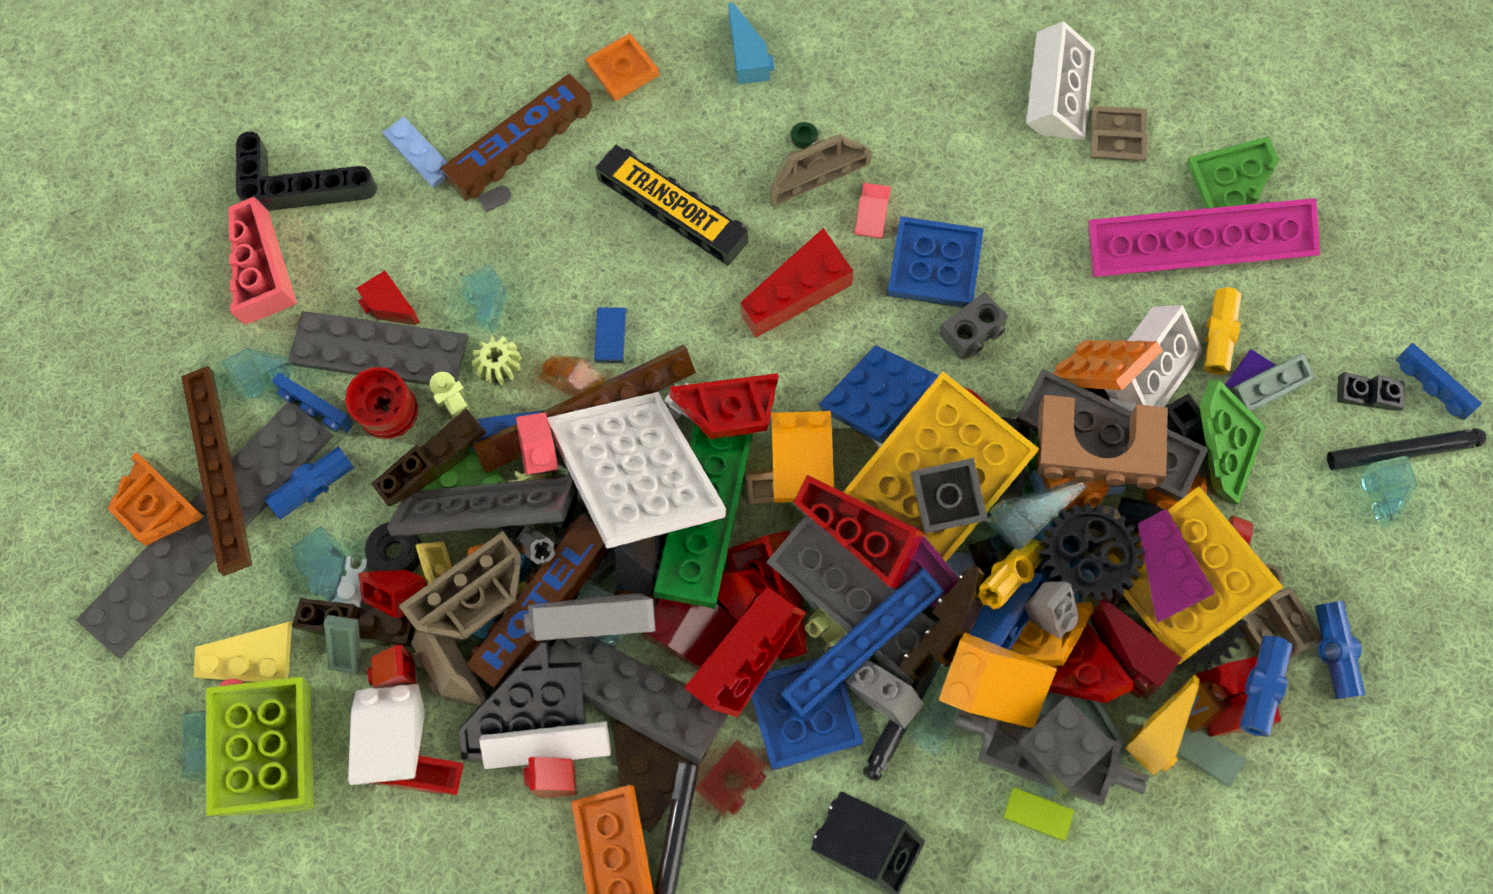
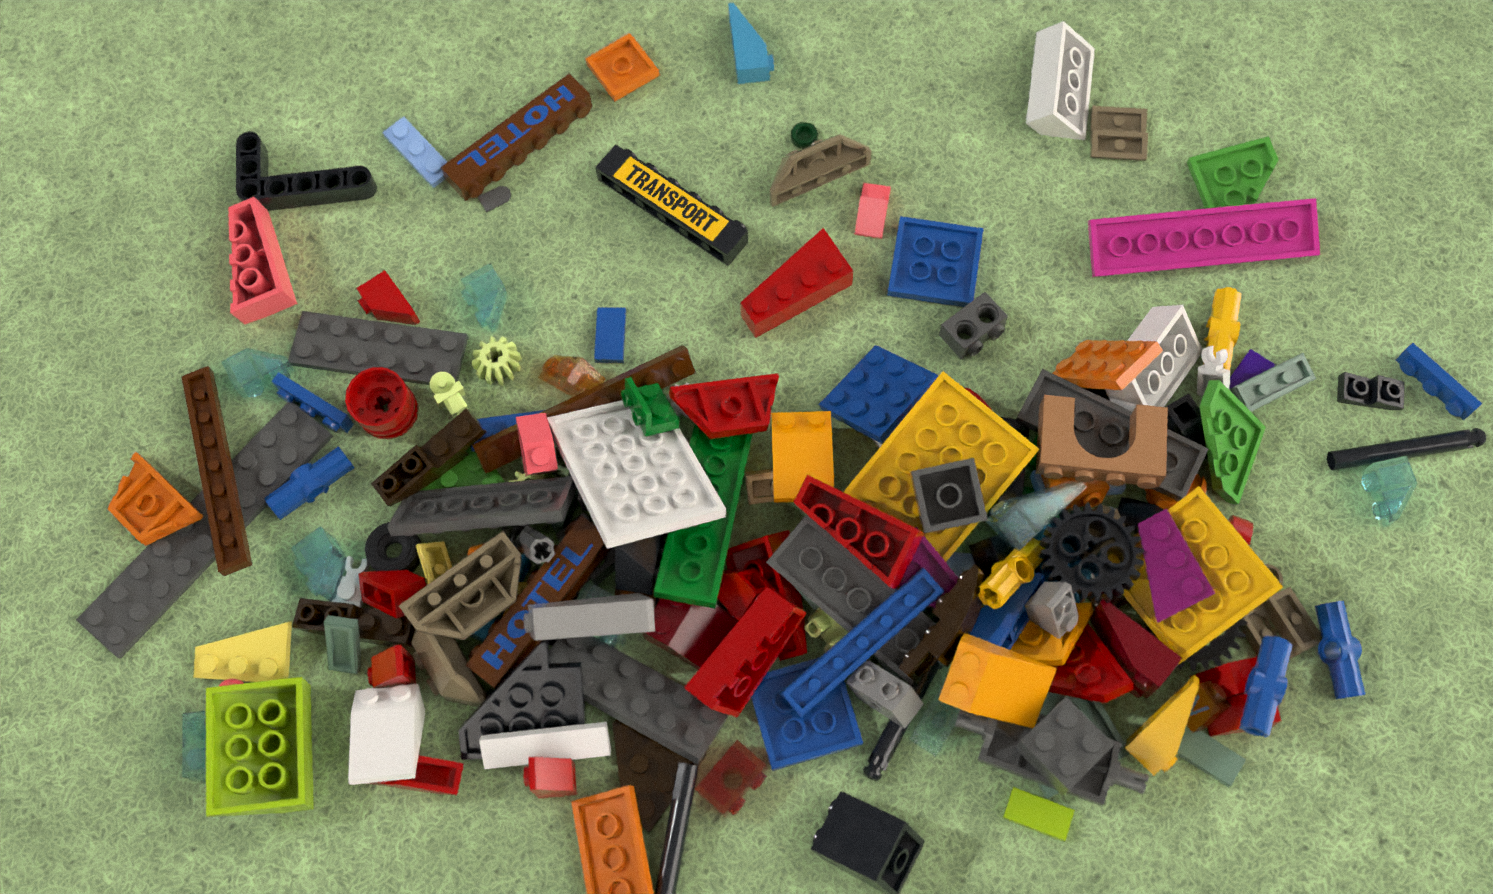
none -> green bracket [621,377,680,437]
none -> white plate [1197,346,1230,396]

